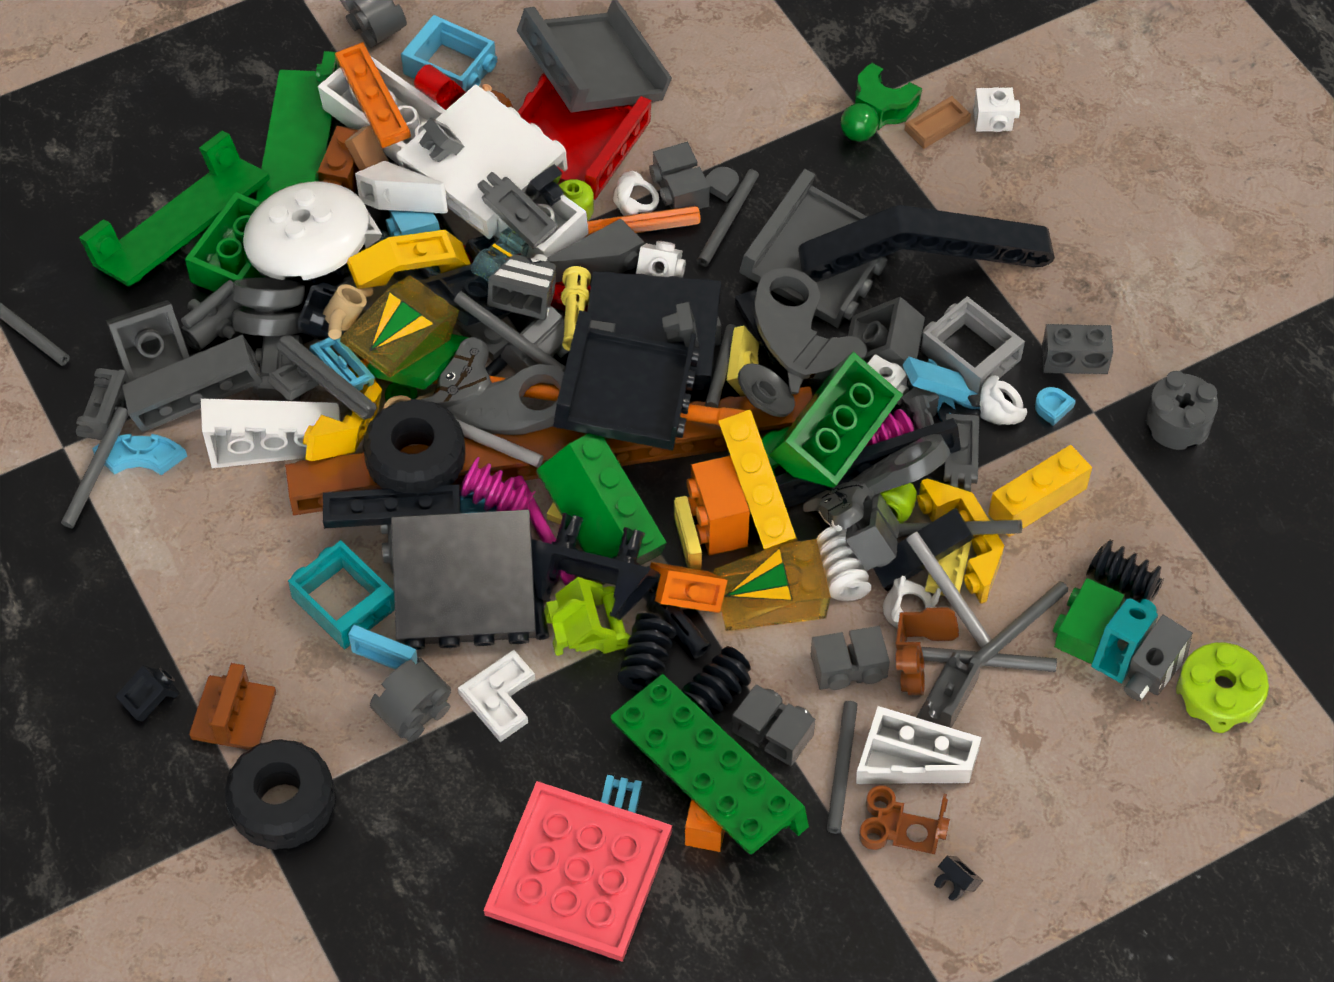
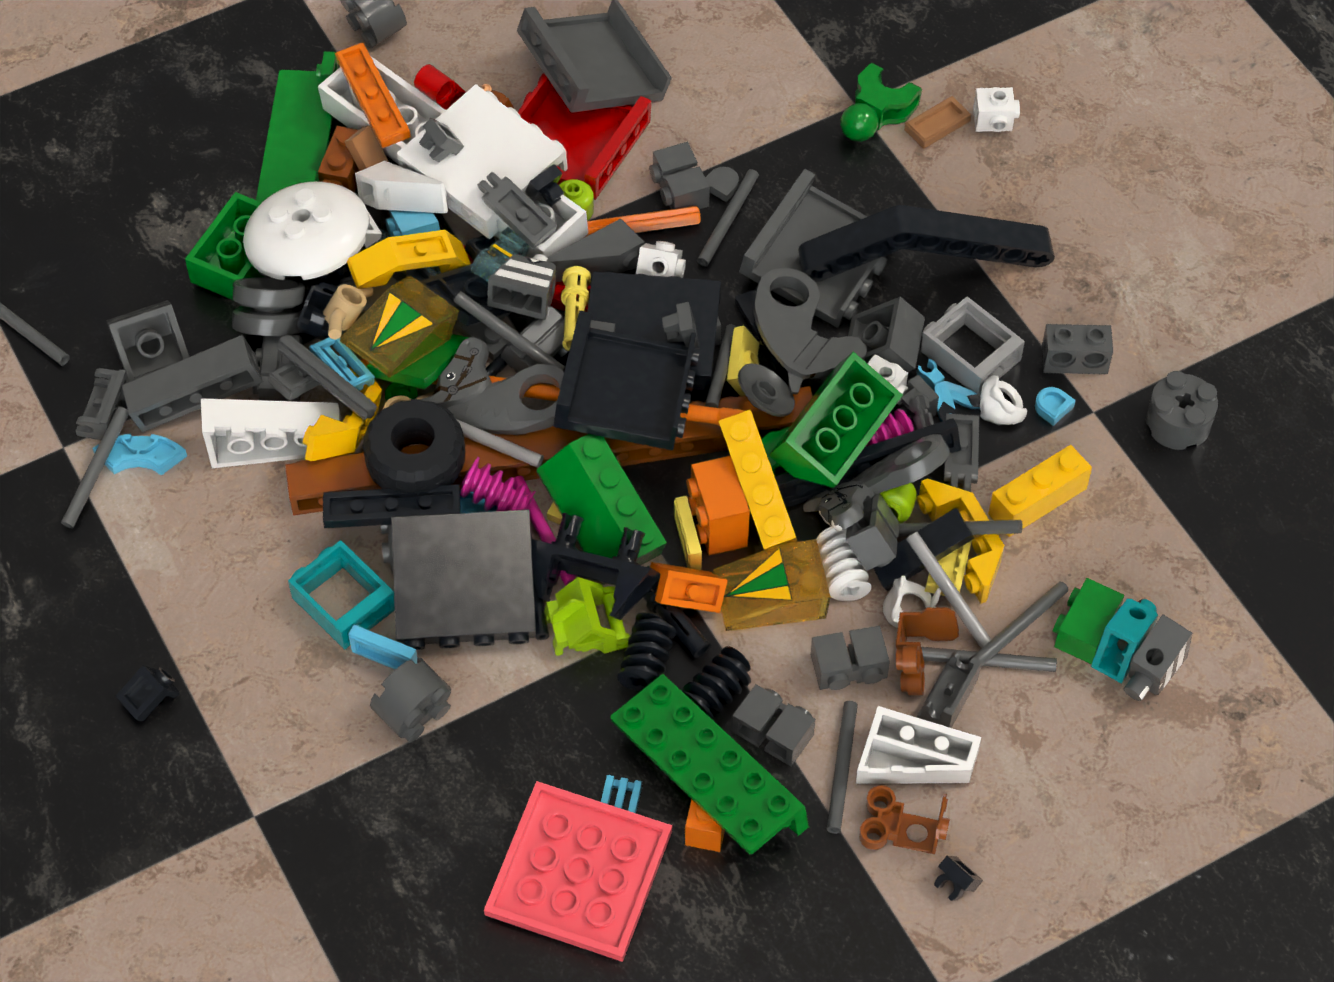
green bracket [79,131,270,286] -> none
dark grey pin [180,280,243,352] -> none
dark orange bracket [189,663,276,750] -> none
black tyre [225,739,335,850] -> none
medium azure window [401,15,497,92] -> none
white tile [458,650,535,742] -> none
white piece [613,171,659,216] -> none
medium azure tile [903,356,971,402] -> none
black piece [1086,539,1164,602] -> none
lime plate [1176,642,1269,733] -> none

